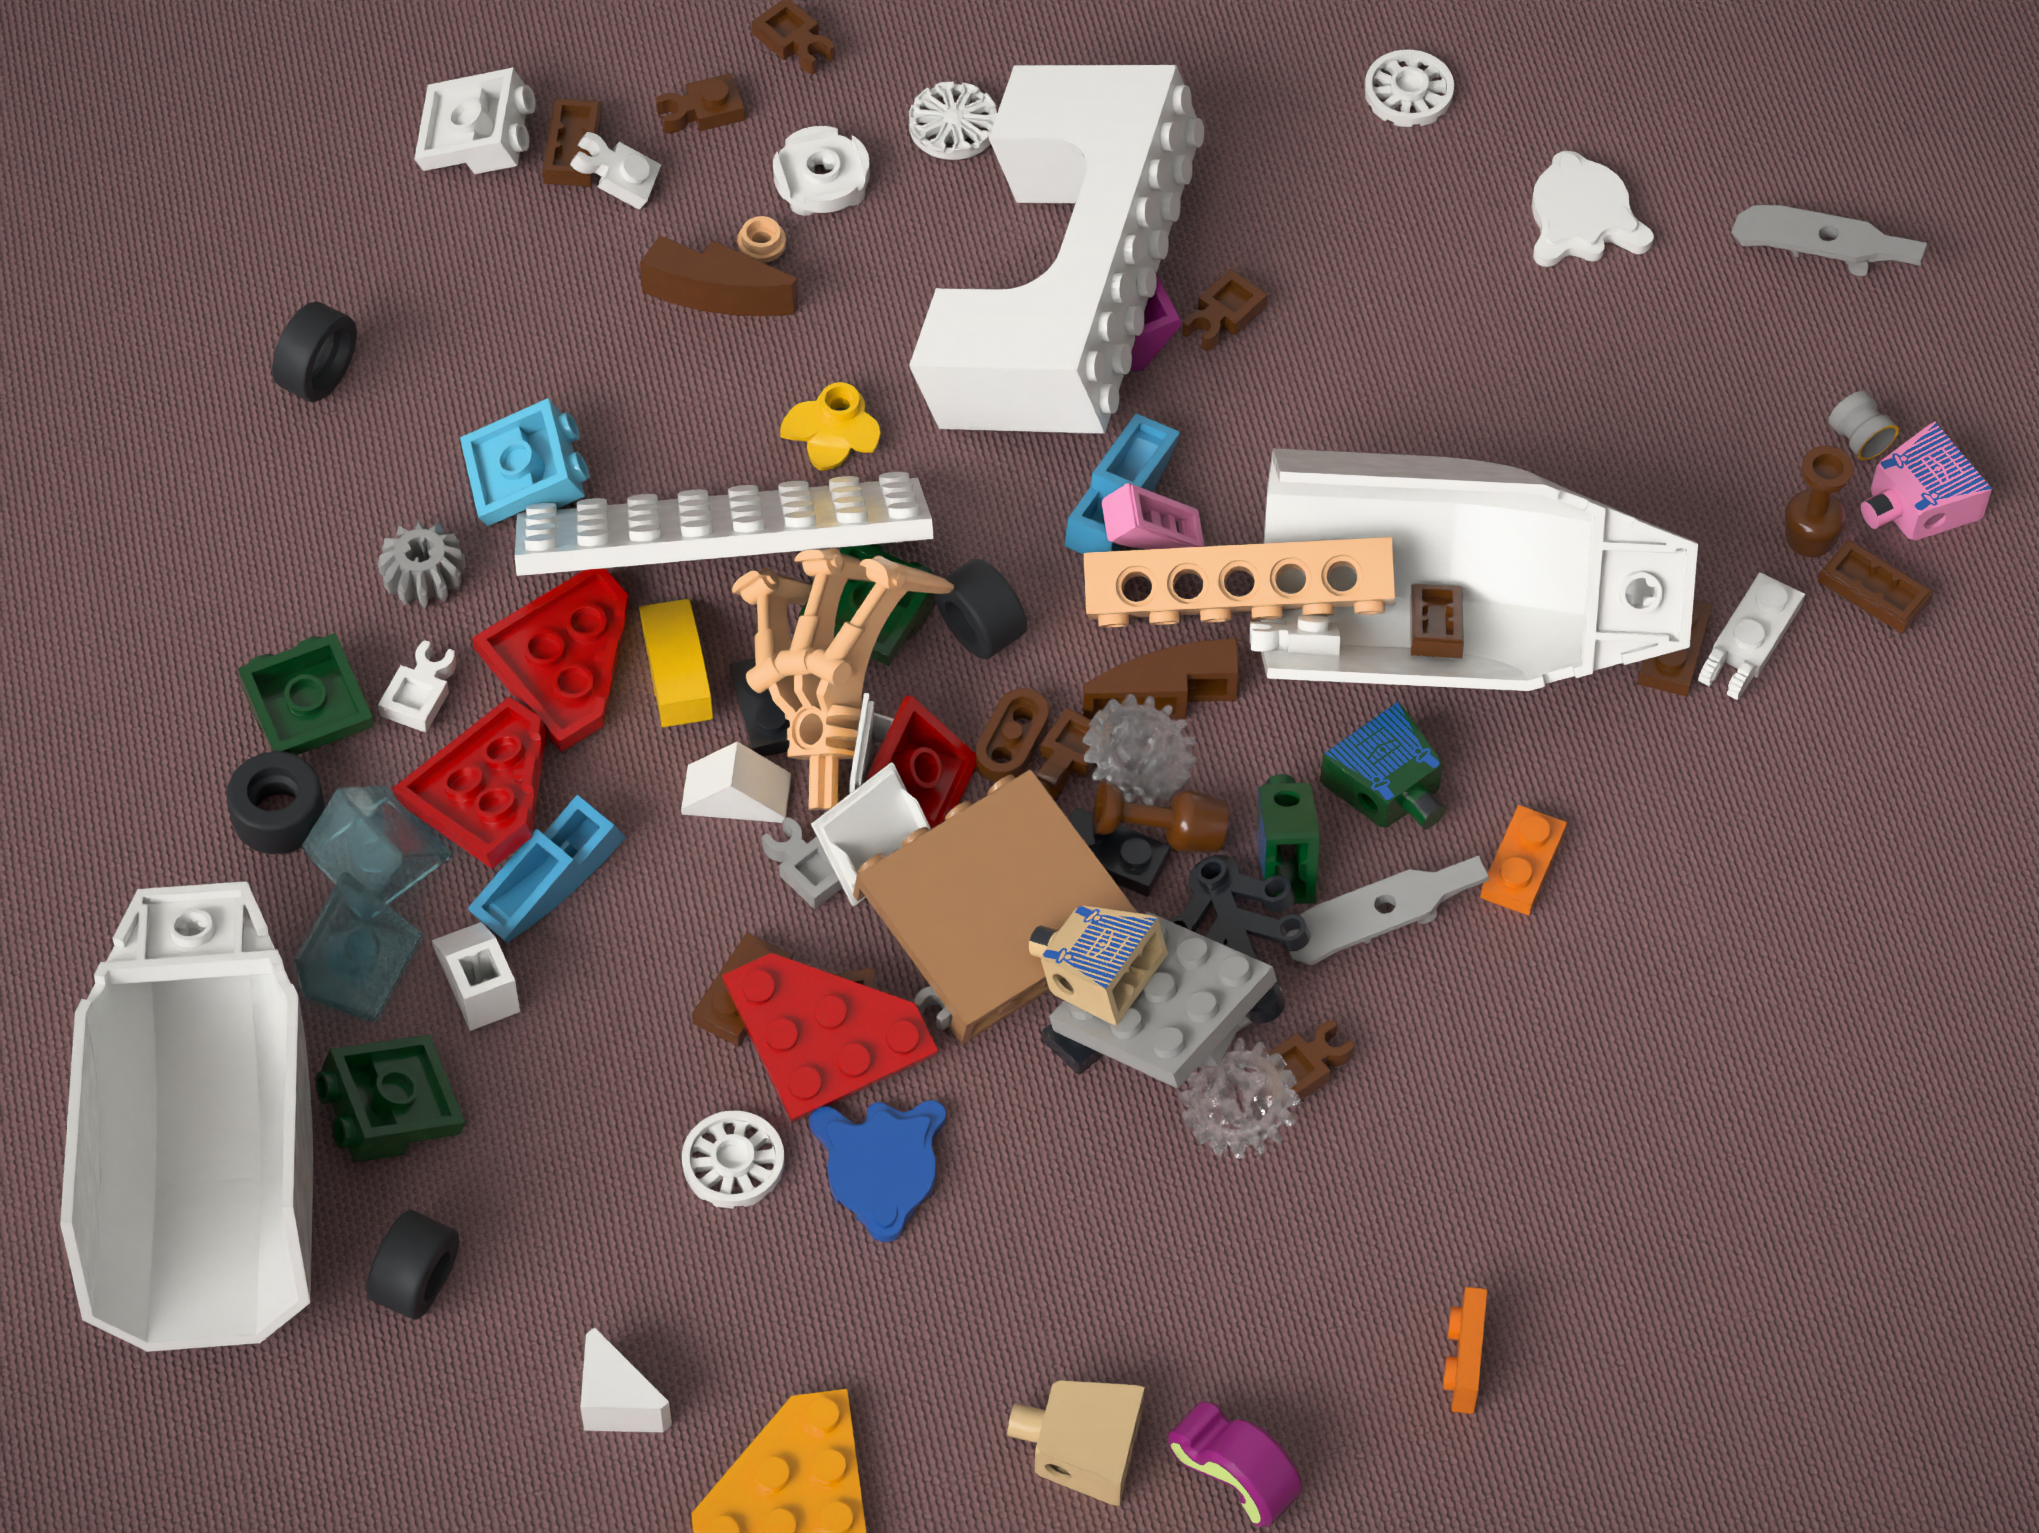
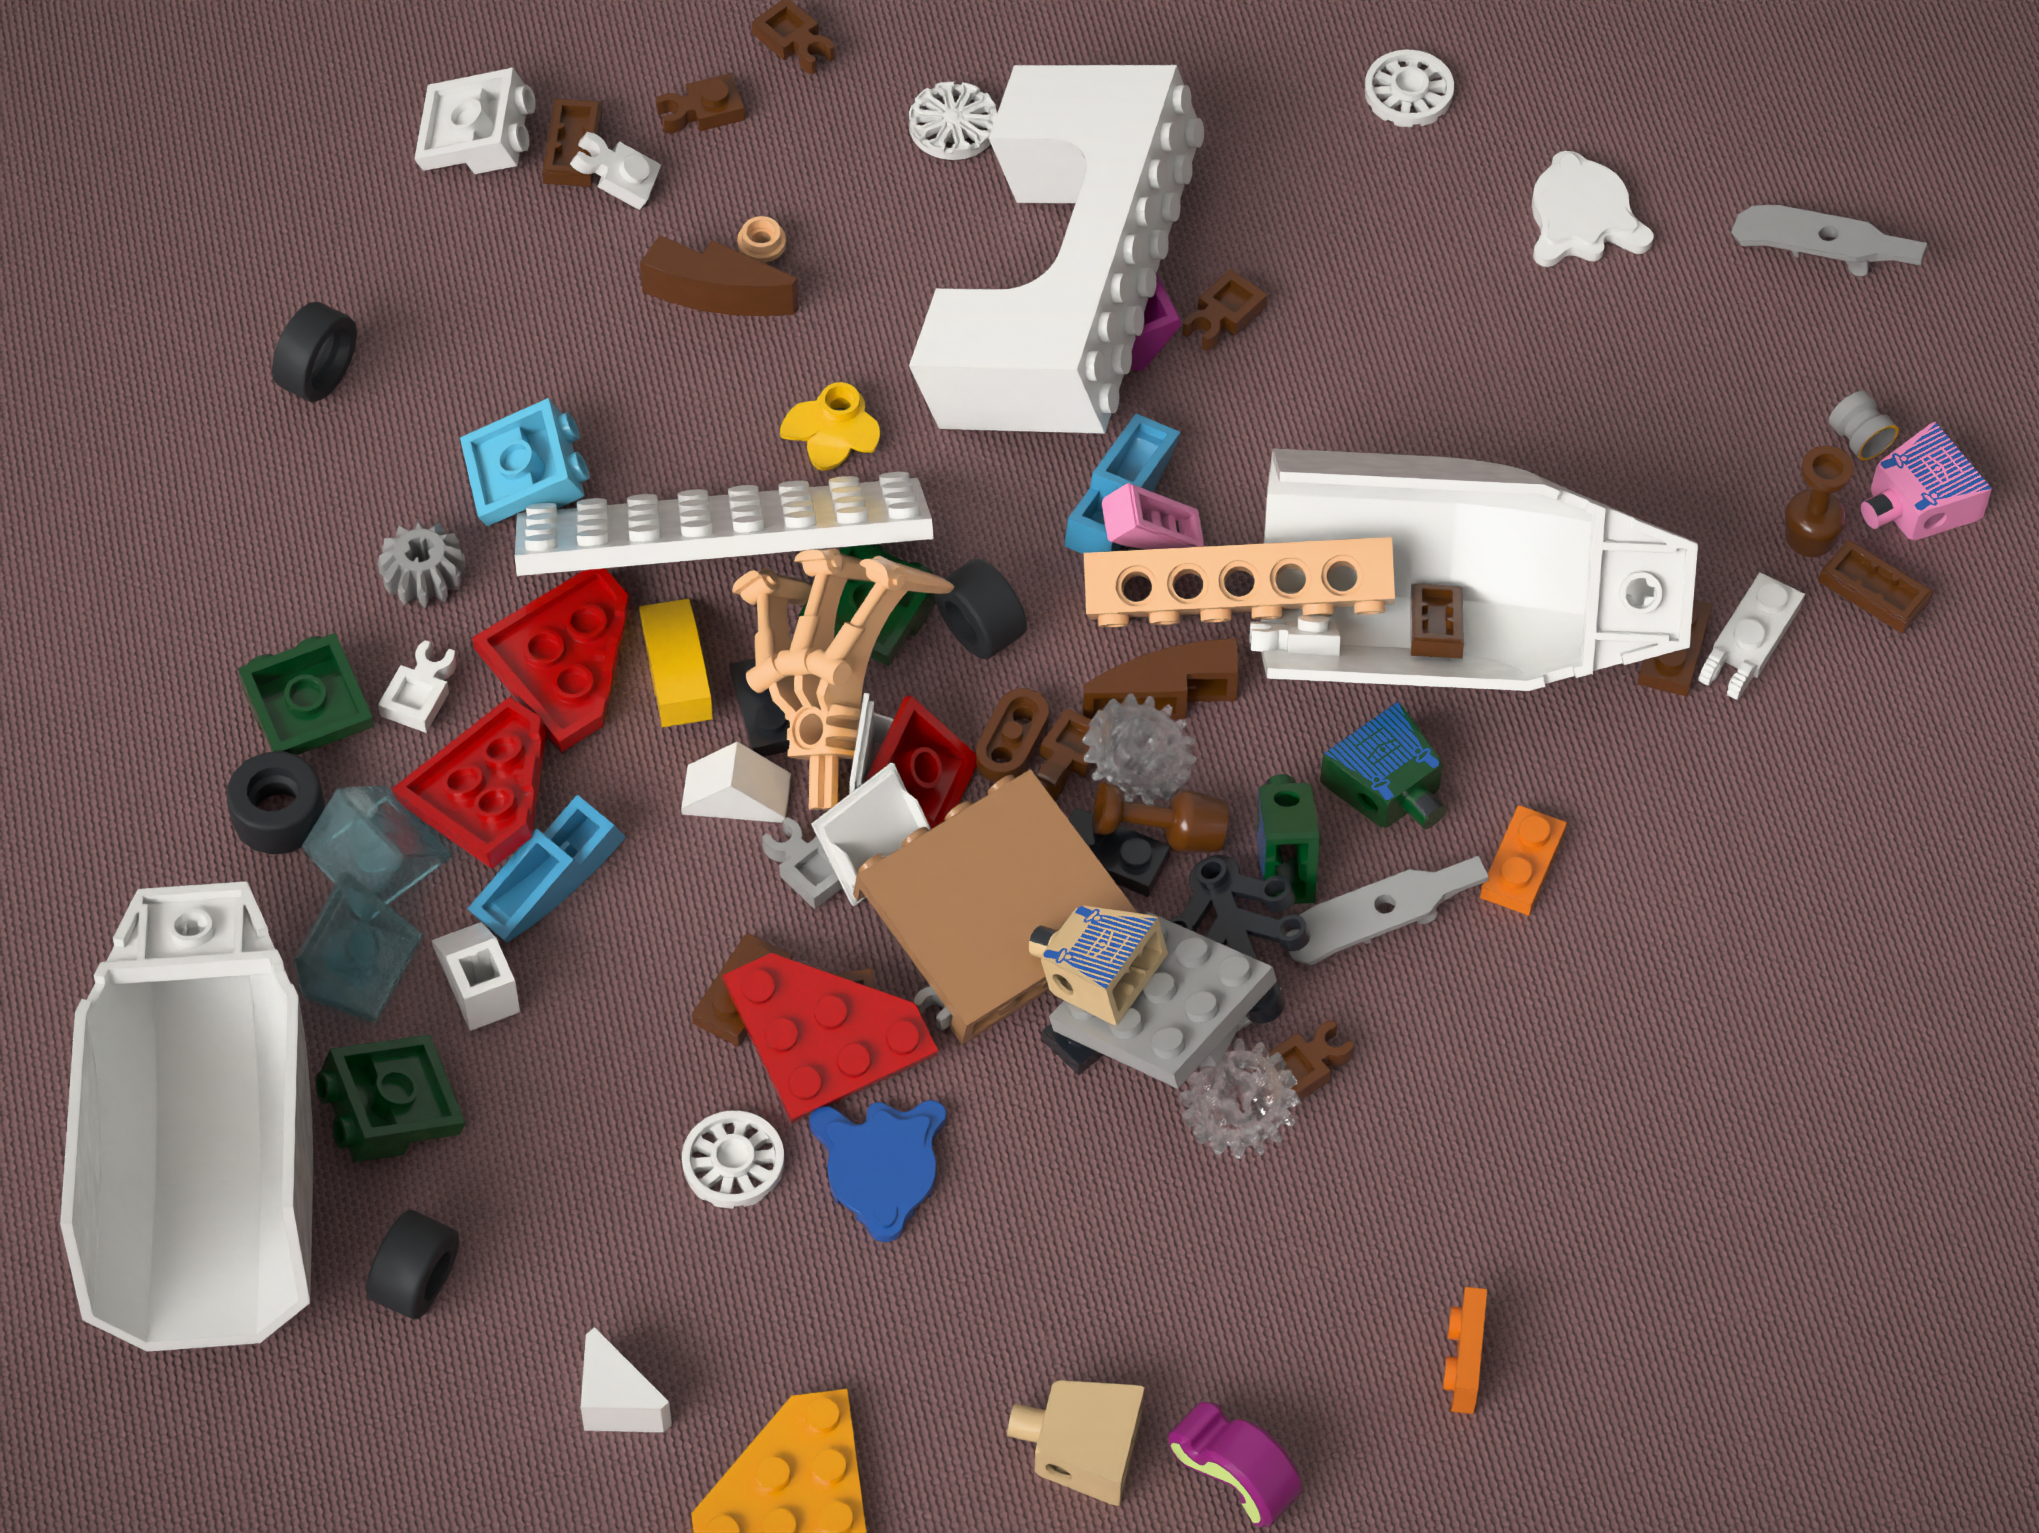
white plate [773,126,870,216] -> none

